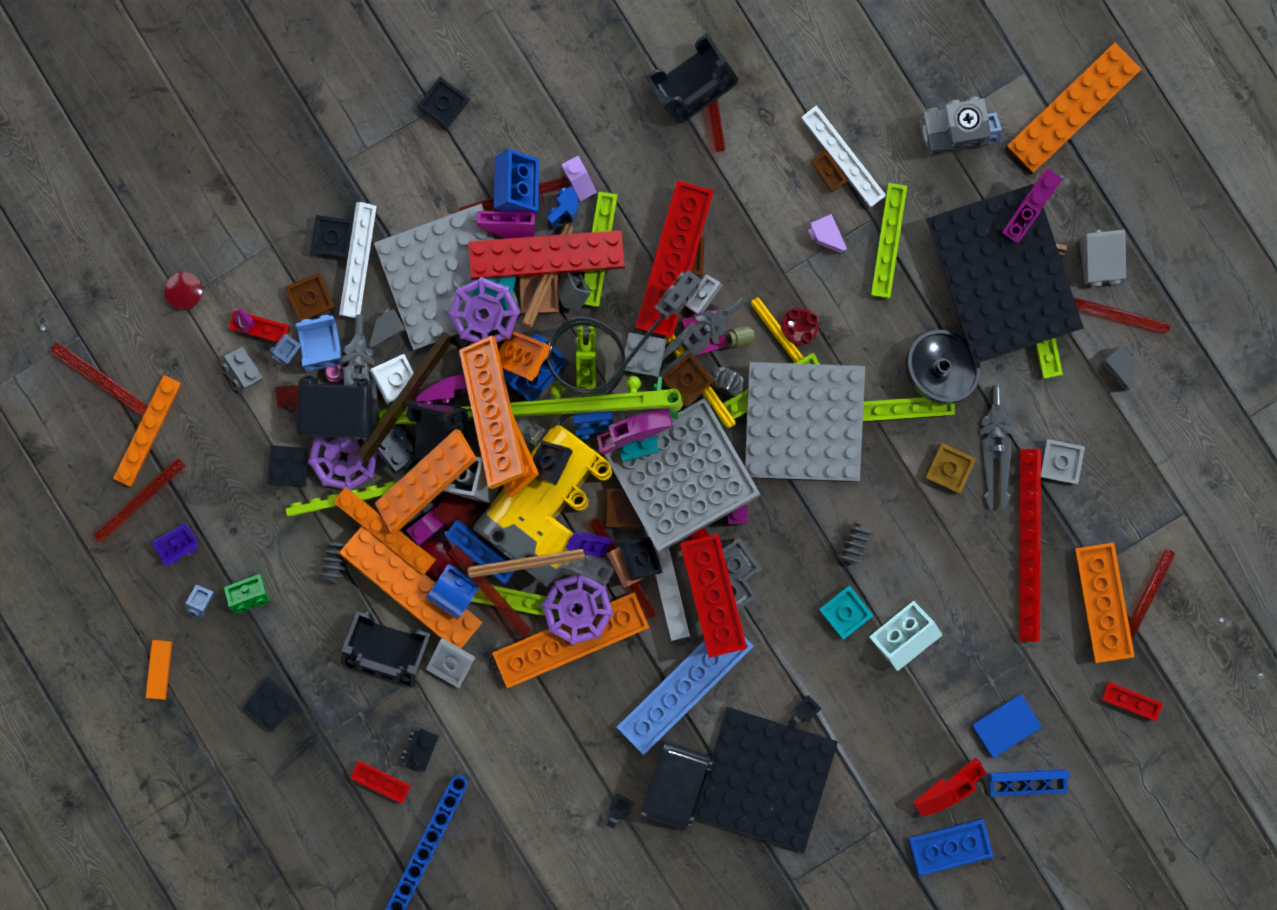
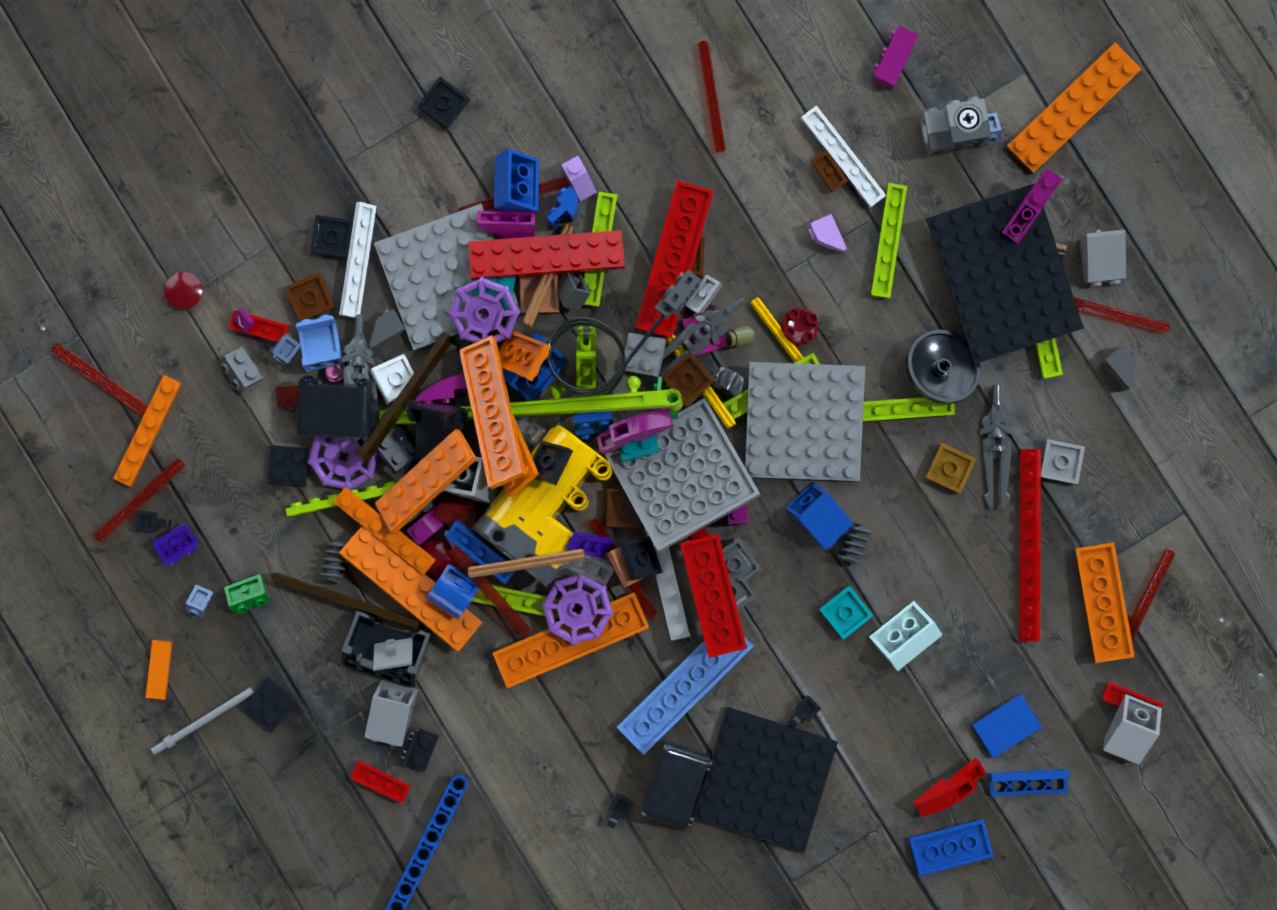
light grey plate [426,638,476,688] -> none
black windscreen [645,33,738,123] -> none
none -> black plate [135,511,172,531]
none -> light grey bar [151,687,254,755]
none -> dark brown tile [271,572,421,629]
none -> light grey slope [365,680,418,747]
none -> light grey piece [373,638,413,671]
none -> blue slope [785,482,854,550]
none -> magenta brick [871,25,919,90]
none -> light grey slope [1103,694,1162,764]

